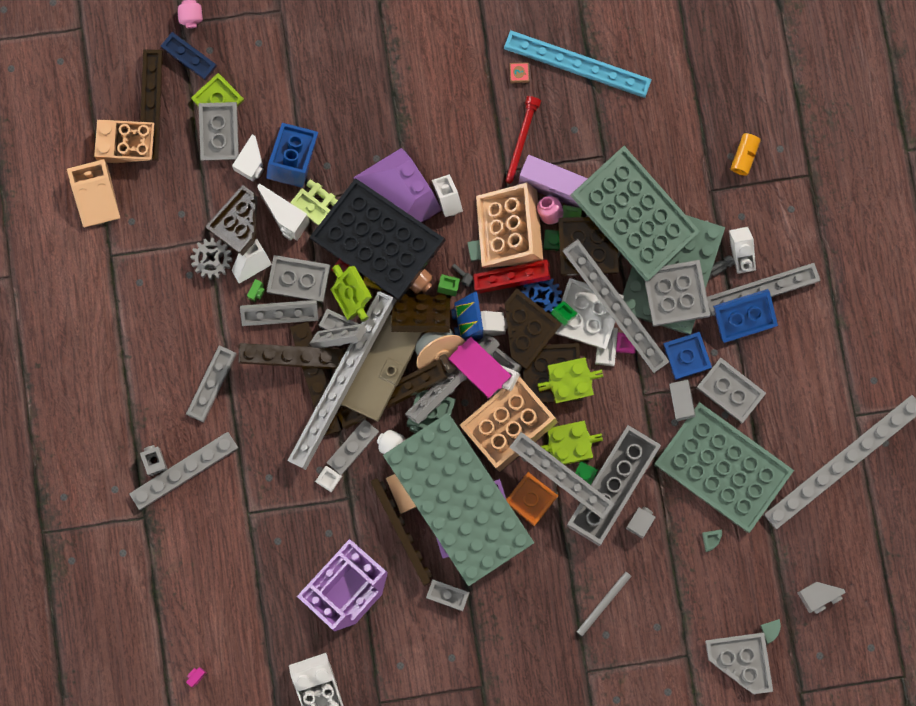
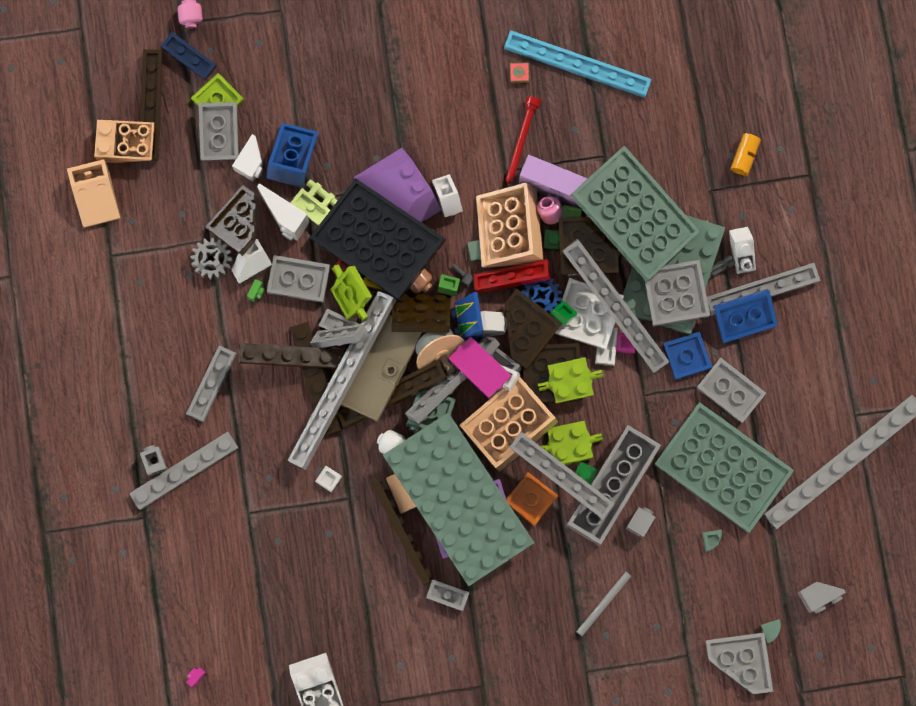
light grey plate [240,300,318,326] -> none
medium lavender slope [297,539,388,631] -> none
light grey plate [327,420,379,476] -> none
light grey tile [669,380,696,421] -> none

